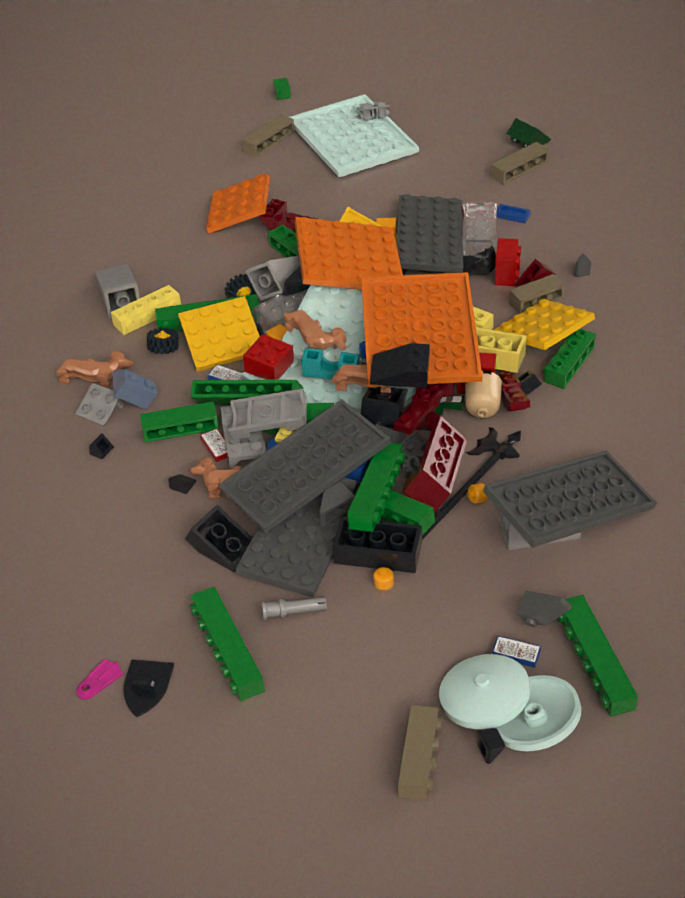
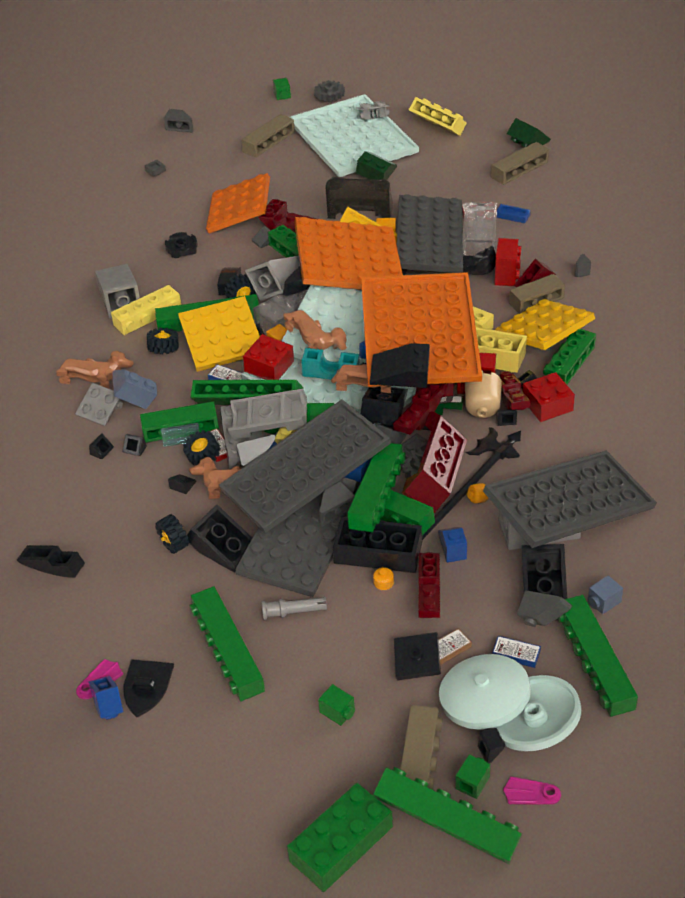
none -> black slope [17,545,85,578]
none -> blue slope [88,676,123,719]
none -> black slope [123,434,147,456]
none -> dark grey plate [145,160,166,176]
none -> black wheel [155,514,189,554]
none -> clear light blue tile [161,423,200,447]
none -> dark grey slope [164,109,194,133]
none -> black plate [165,232,198,259]
none -> black wheel [183,430,221,465]
none -> black slope [217,267,241,295]
none -> slope [235,434,275,466]
none -> dark grey slope [252,226,271,248]
none -> green brick [287,783,393,892]
none -> dark grey gear [314,80,345,102]
none -> green brick [318,684,355,726]
none -> clear smoke windscreen [326,177,393,219]
none -> dark green slope [356,151,397,186]
none -> green brick [373,767,522,864]
none -> black plate [394,632,441,681]
none -> light yellow brick [409,97,467,136]
none -> dark red slope [418,552,440,618]
none -> blue slope [438,527,467,563]
none -> tile [439,628,472,665]
none -> green brick [455,754,490,799]
none -> black slope [496,409,517,426]
none -> dark pink piece [503,777,561,805]
none -> black slope [522,544,567,599]
none -> red brick [523,372,575,422]
none -> sand blue brick [588,576,623,614]

